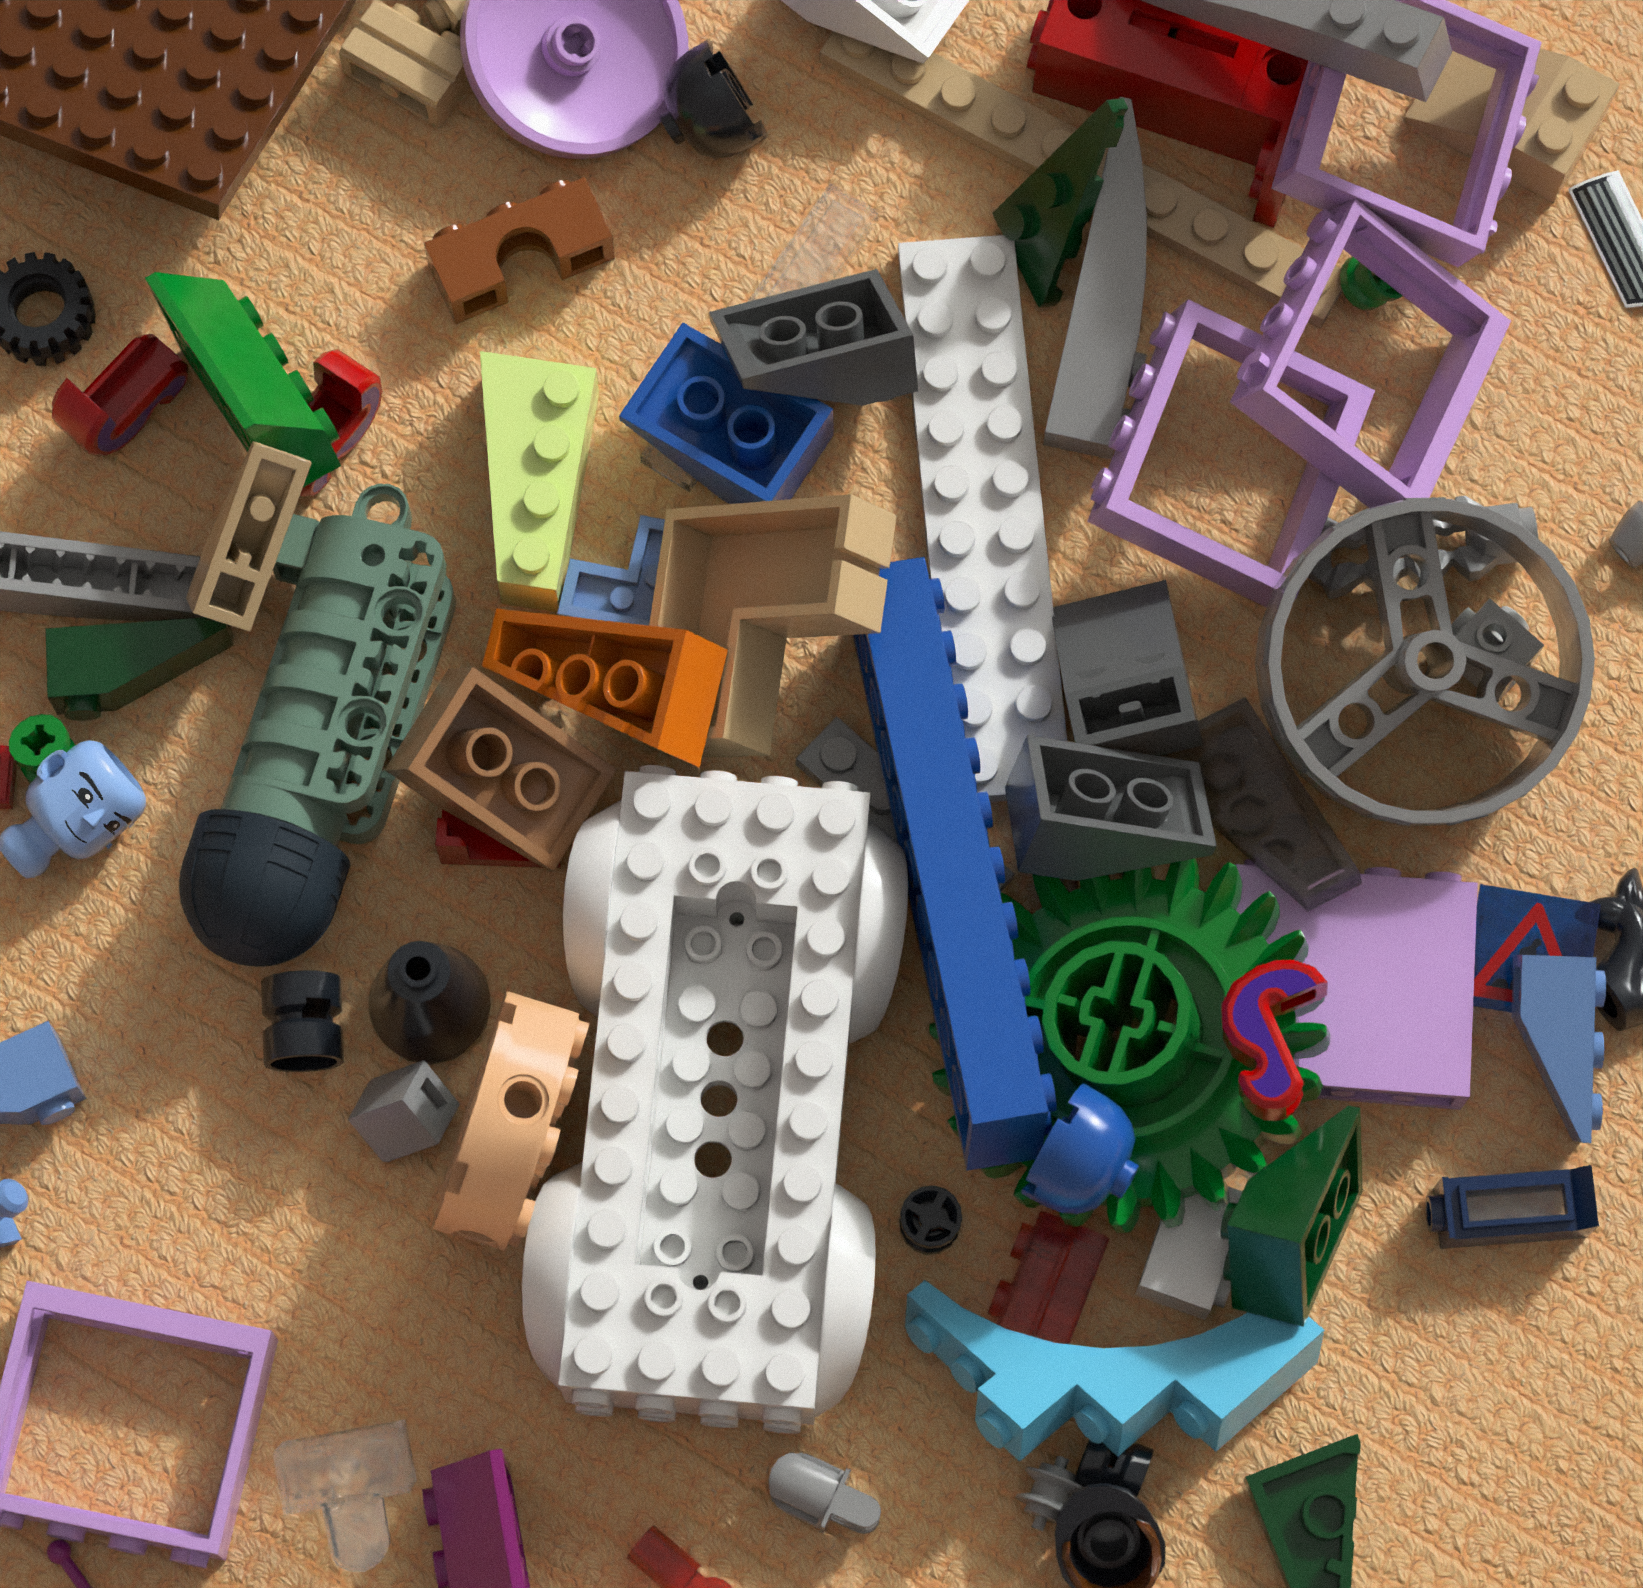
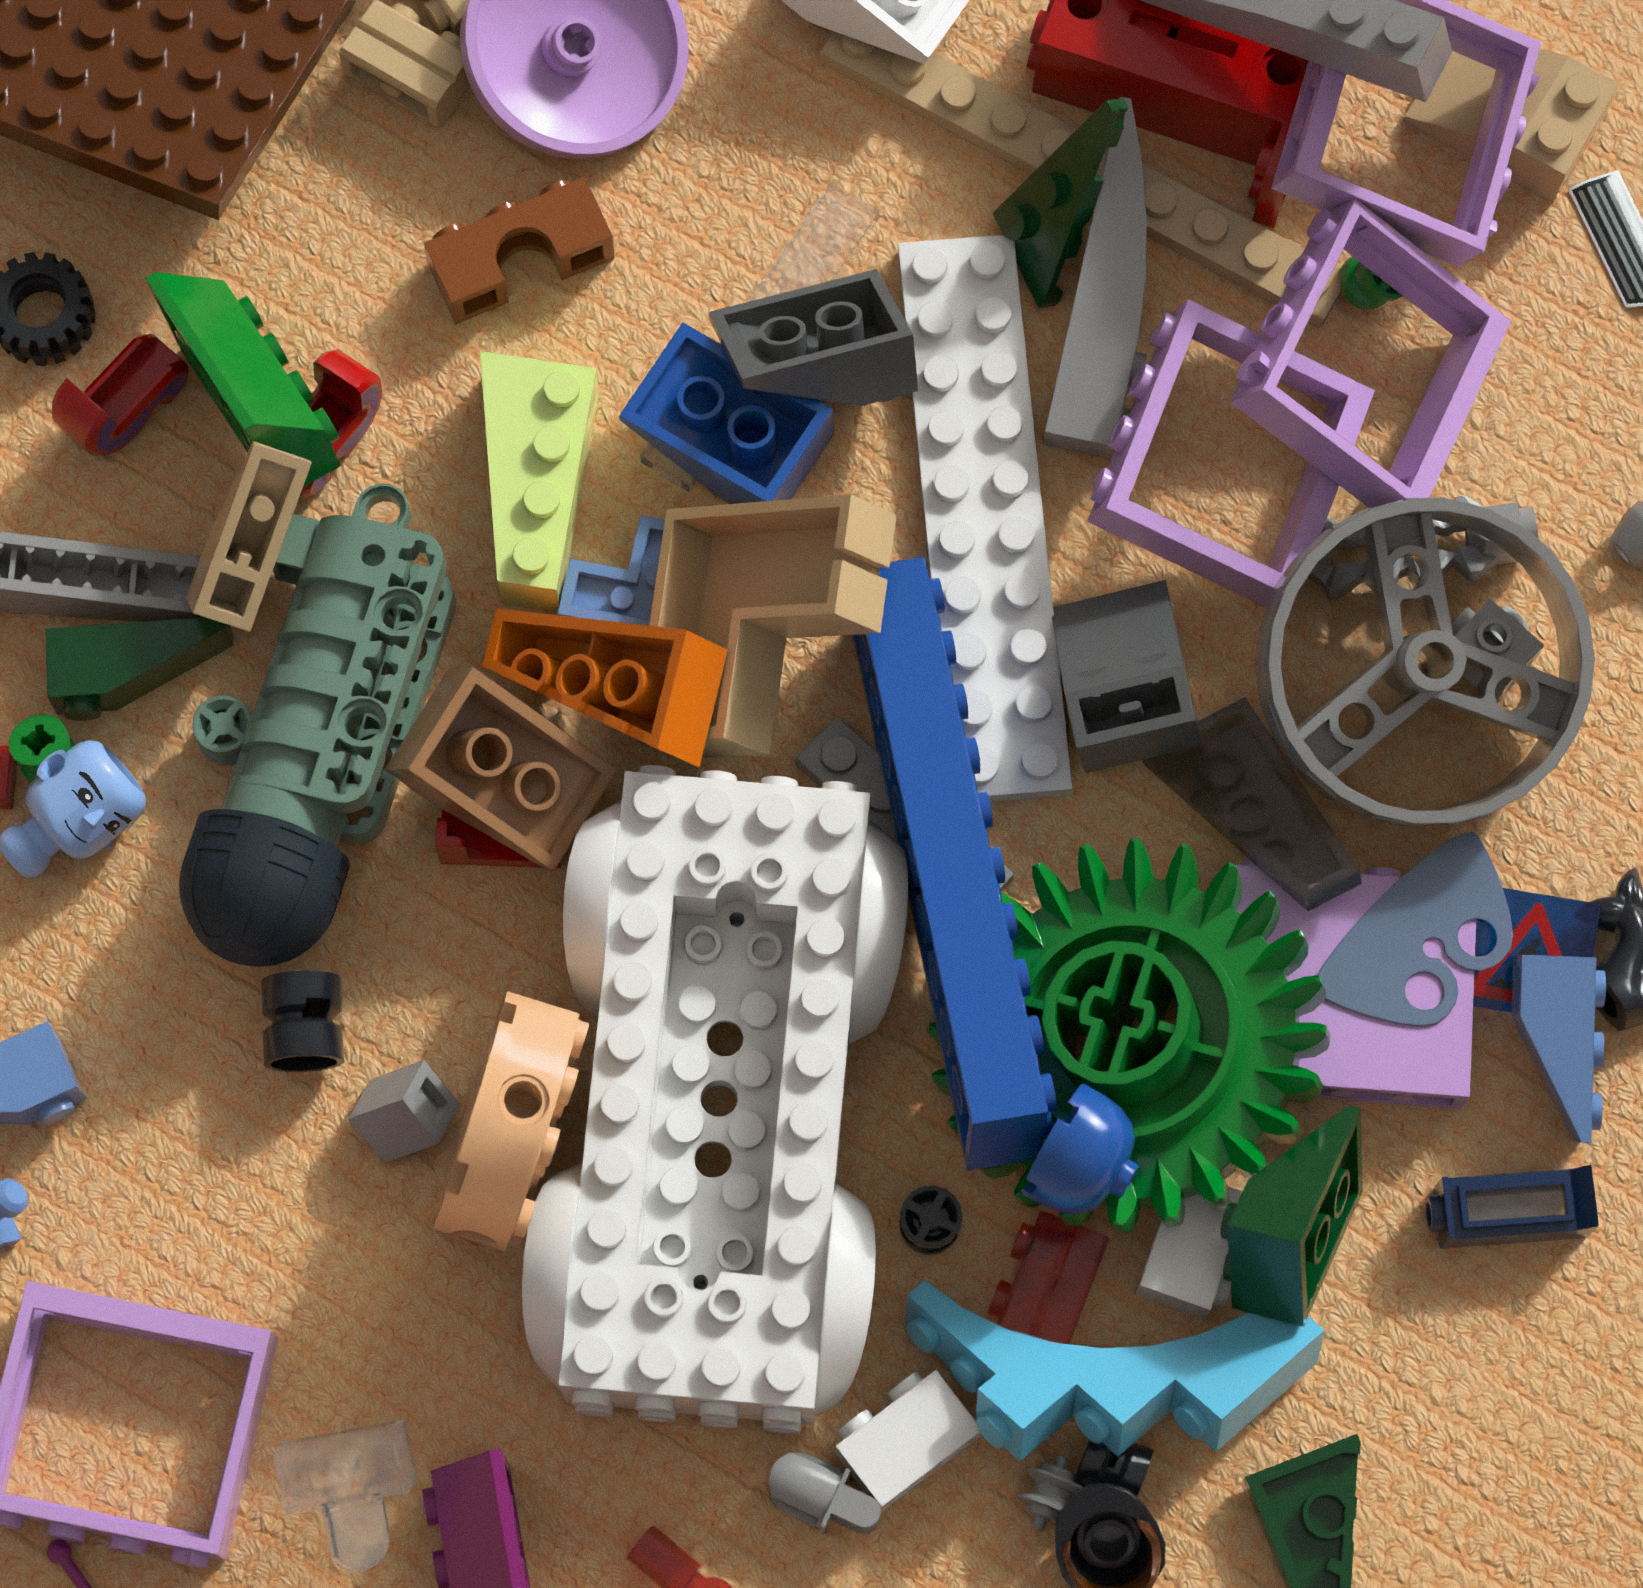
black cone [369,941,491,1065] -> none
black cylinder [660,39,767,158] -> none
dark grey slope [1005,735,1217,881] -> none
red animal [1221,960,1328,1121] -> none
none -> sand green wheel [192,695,252,766]
none -> white brick [835,1370,981,1513]
none -> sand blue piece [1319,832,1513,1026]

